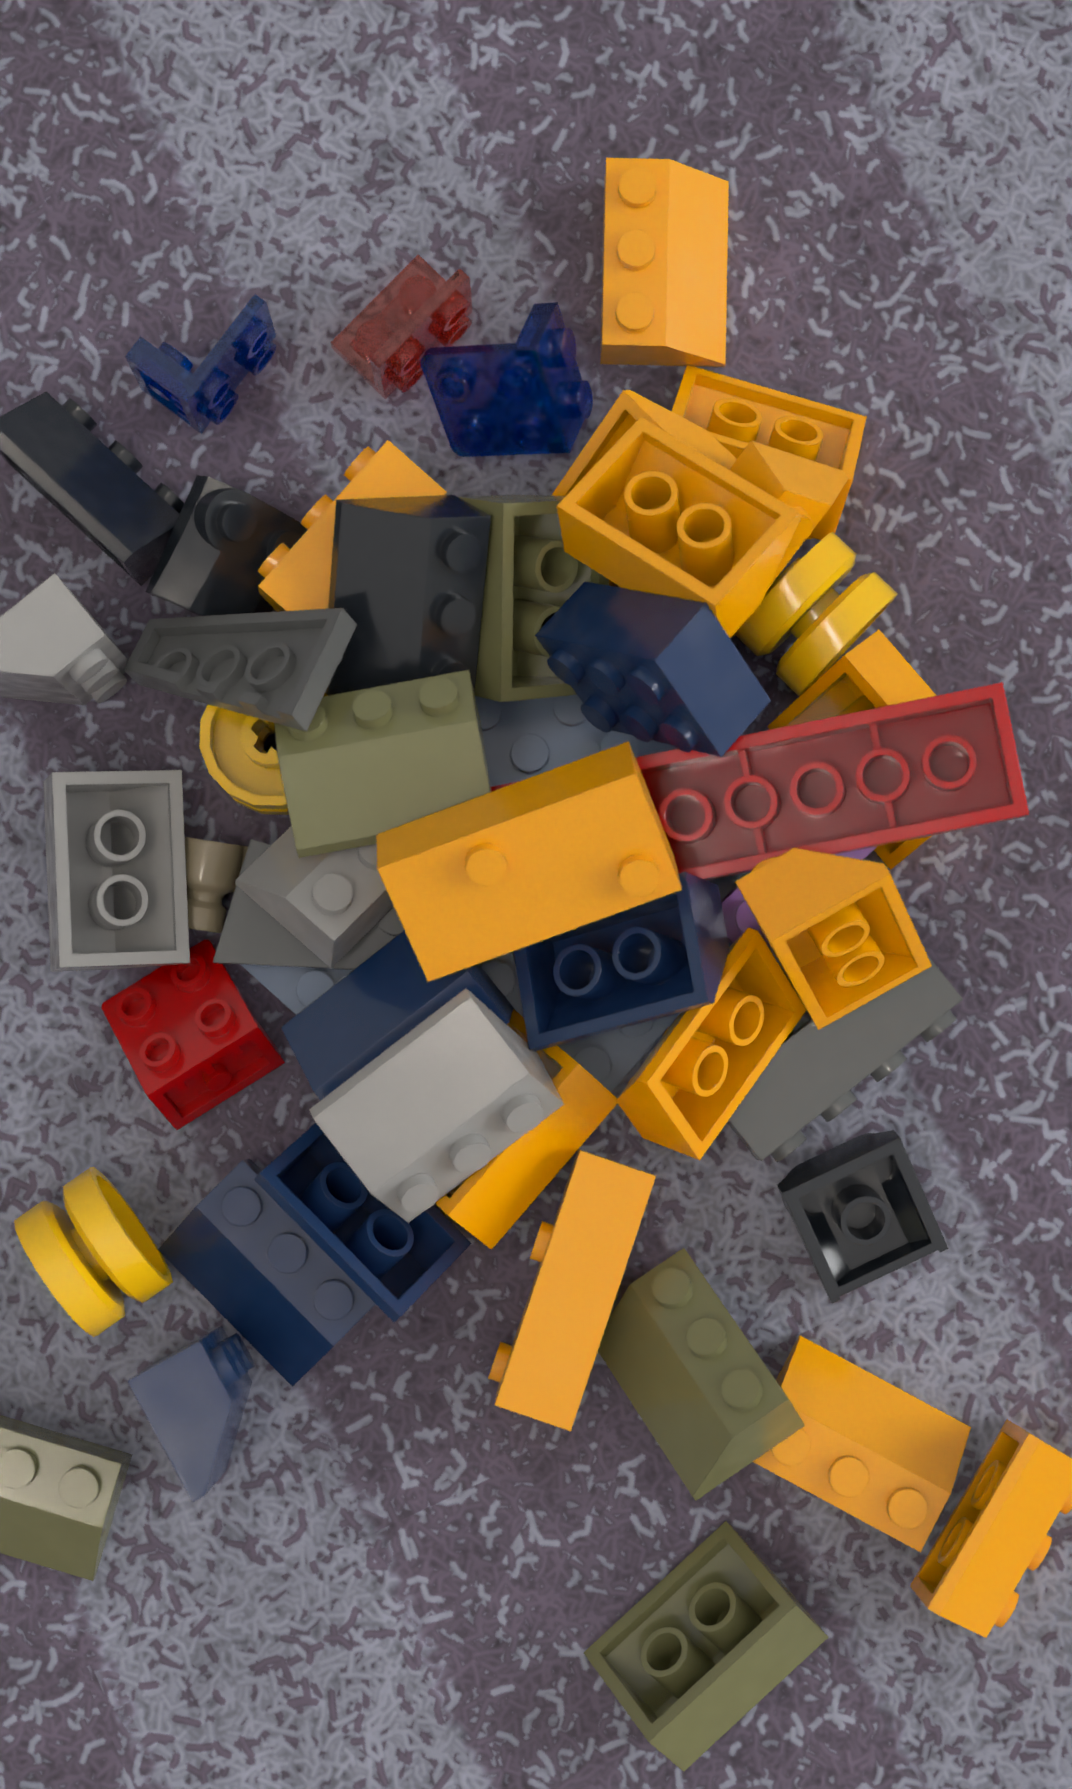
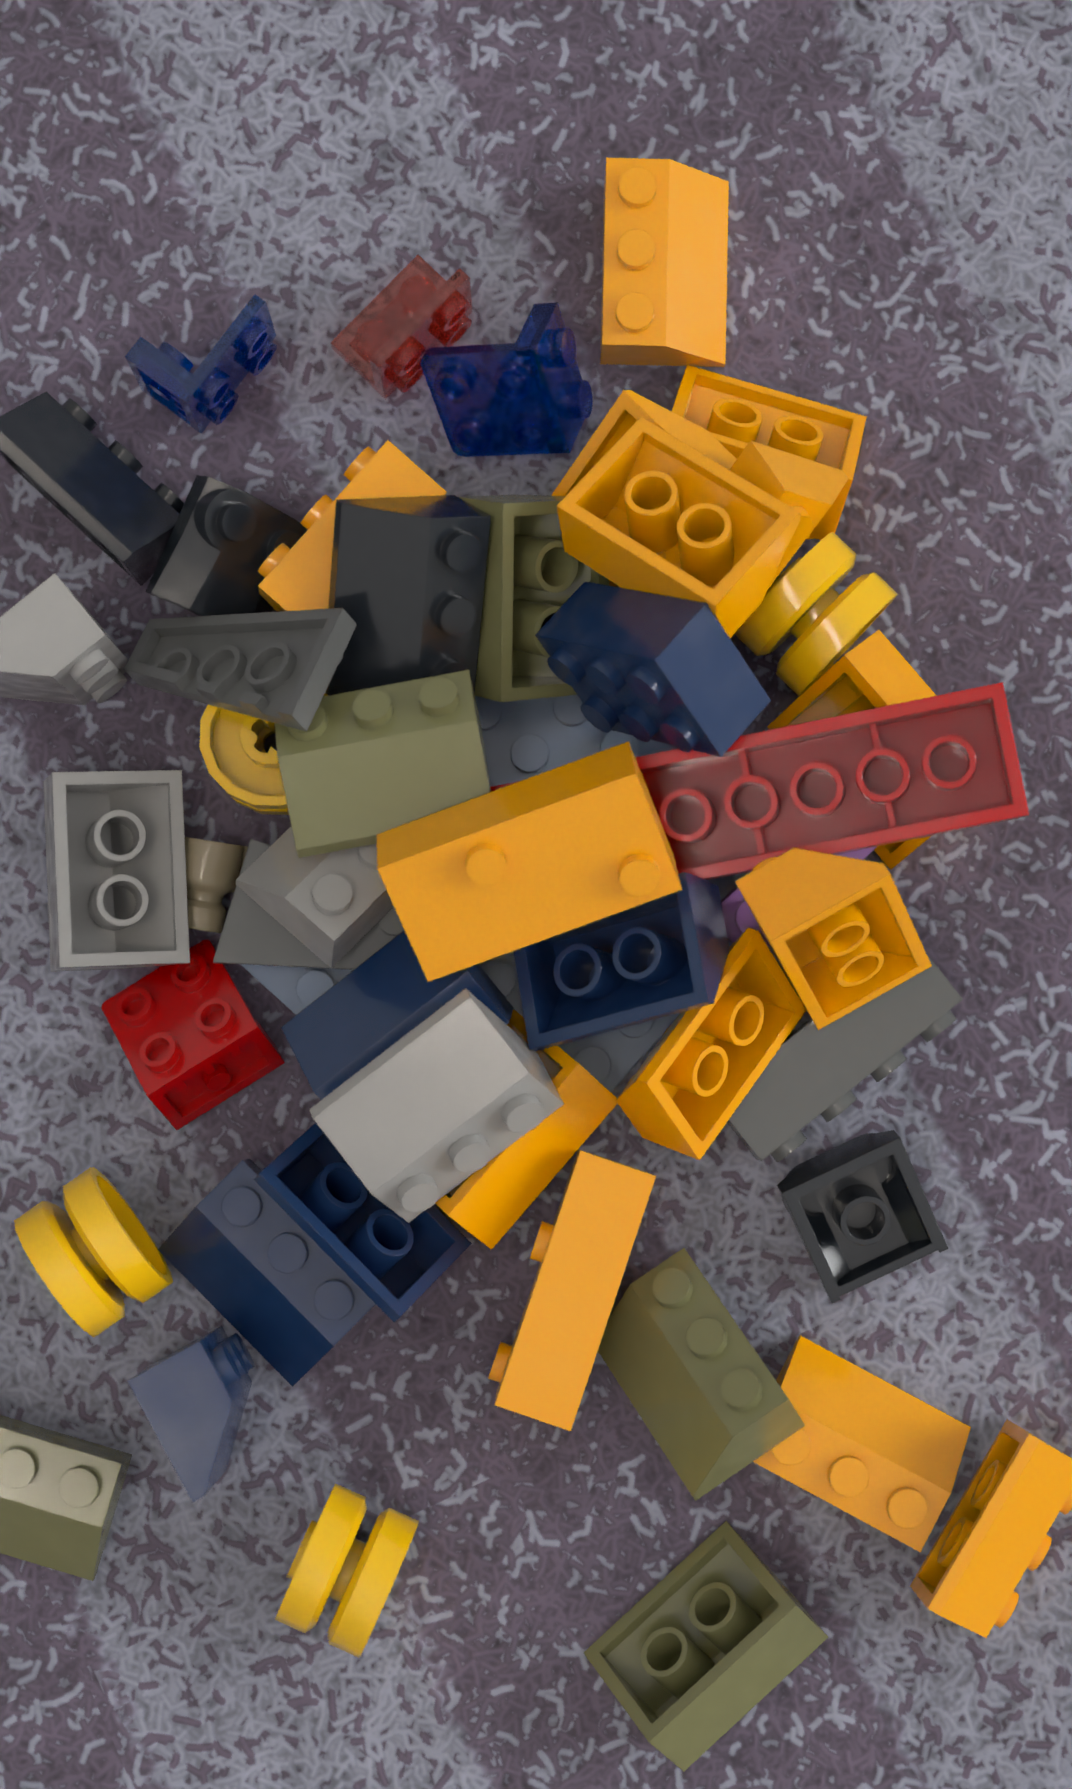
none -> yellow wheel [275,1483,419,1658]

